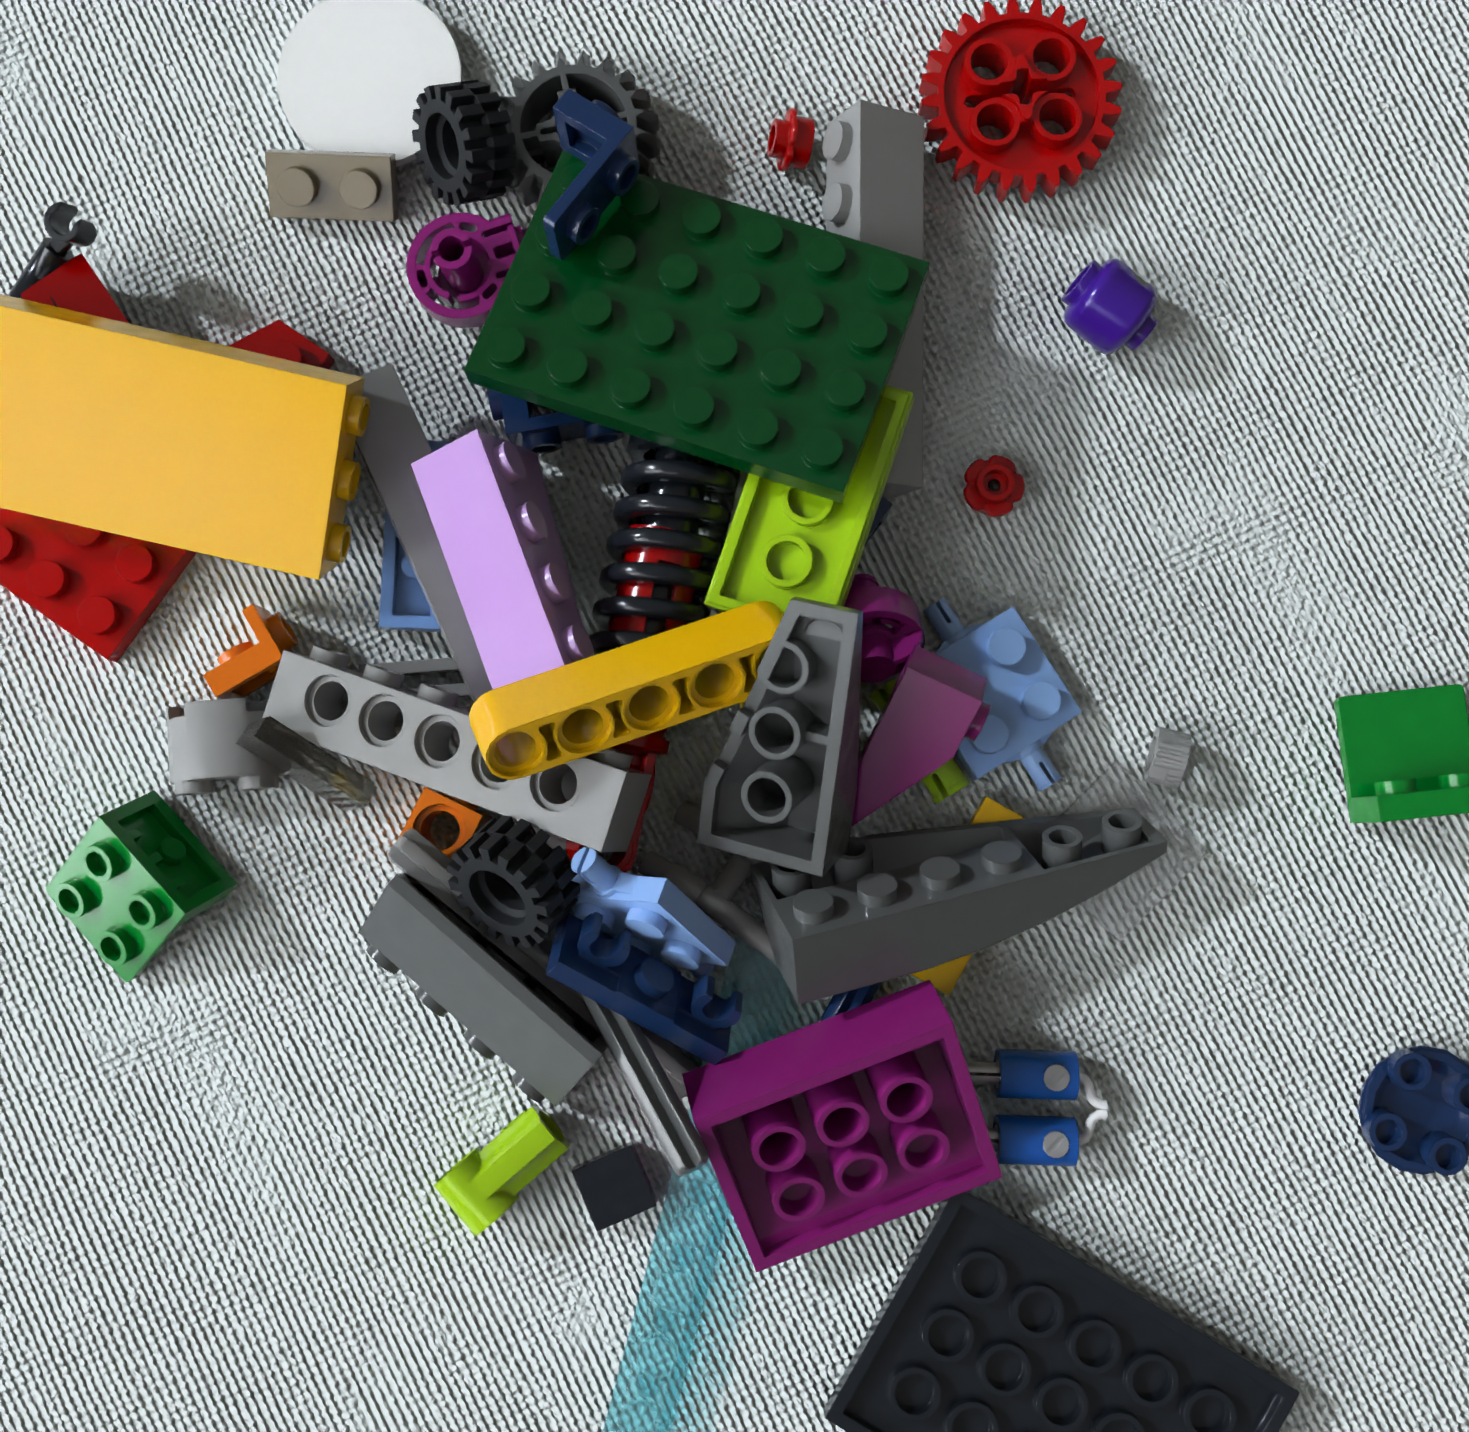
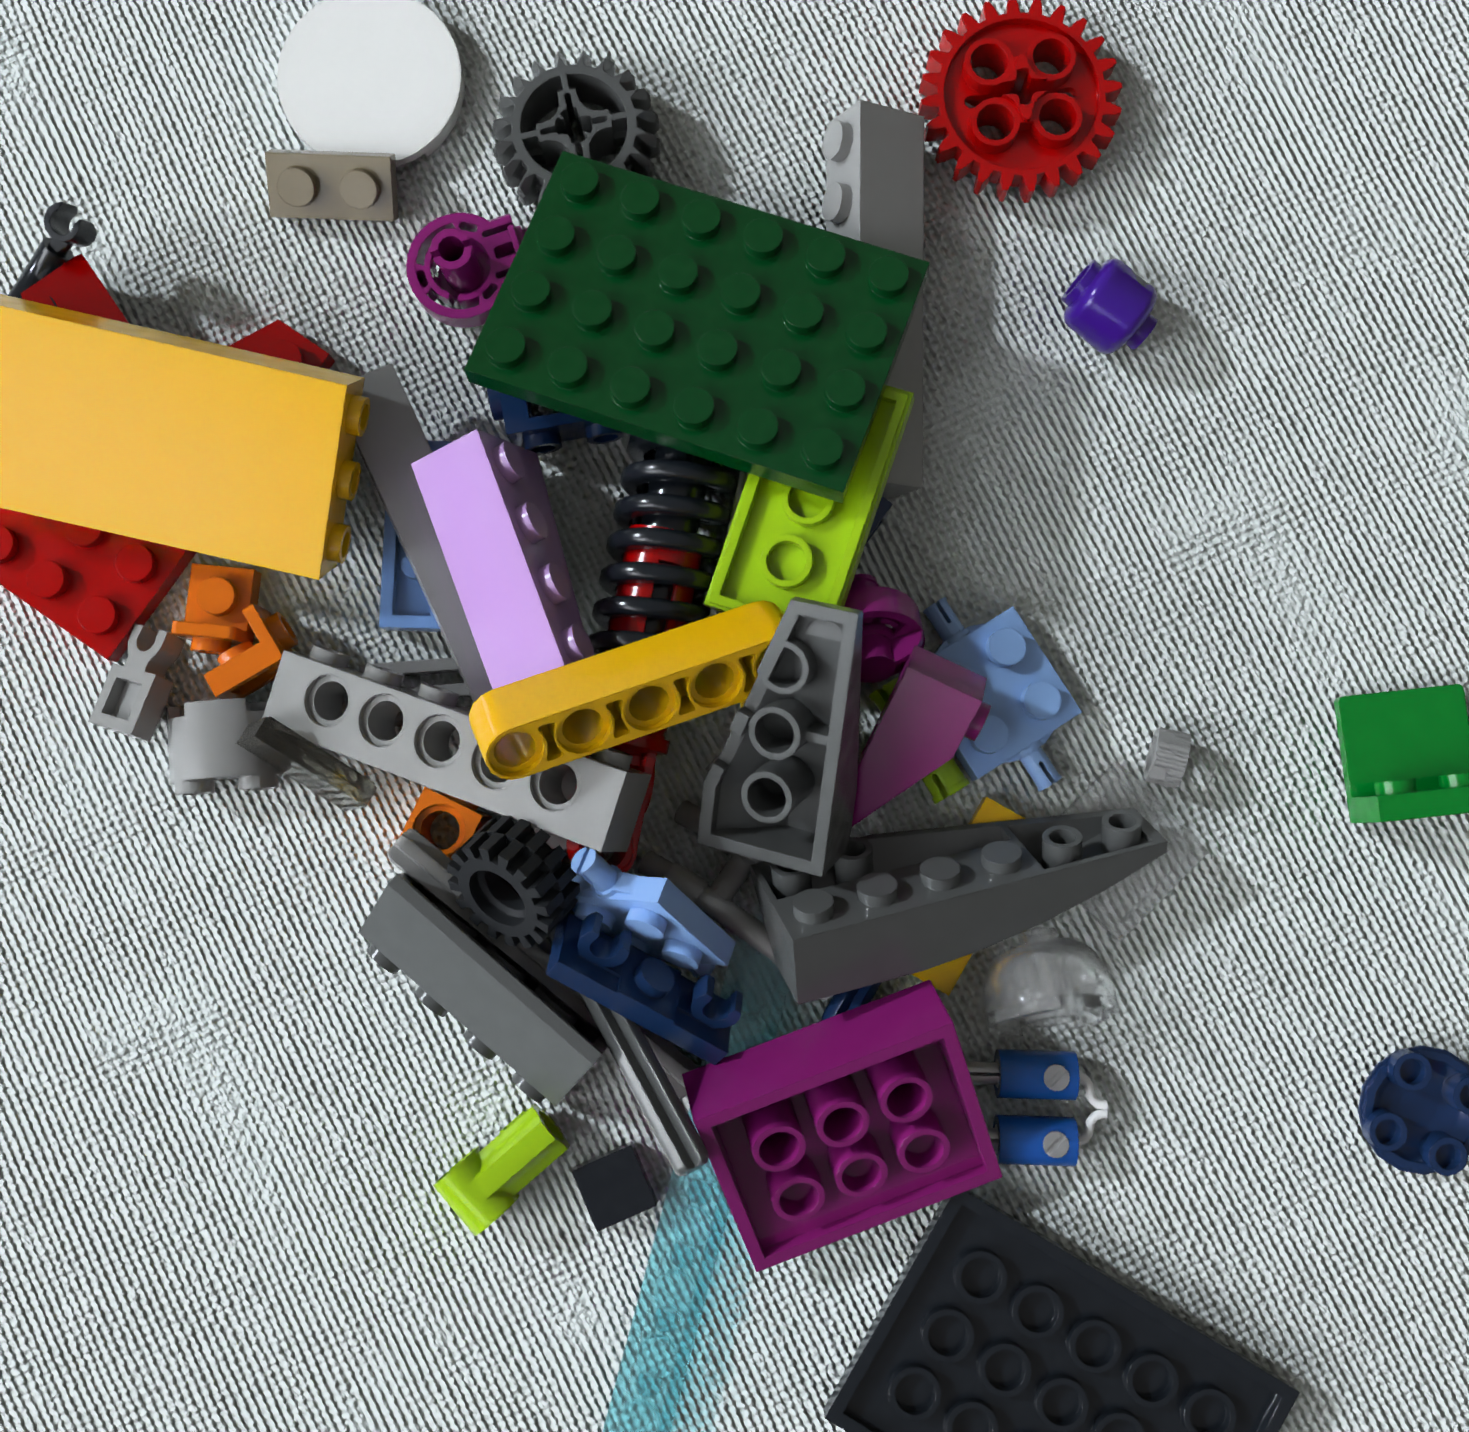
green bracket [46,790,238,982] -> none
black tyre [412,80,517,205] -> none
dark blue bracket [543,88,640,261] -> none
red plate [767,108,815,172] -> none
red plate [963,455,1025,517] -> none
none -> light grey plate [88,624,186,742]
none -> orange bracket [171,563,262,655]
none -> clear cylinder [983,927,1119,1036]

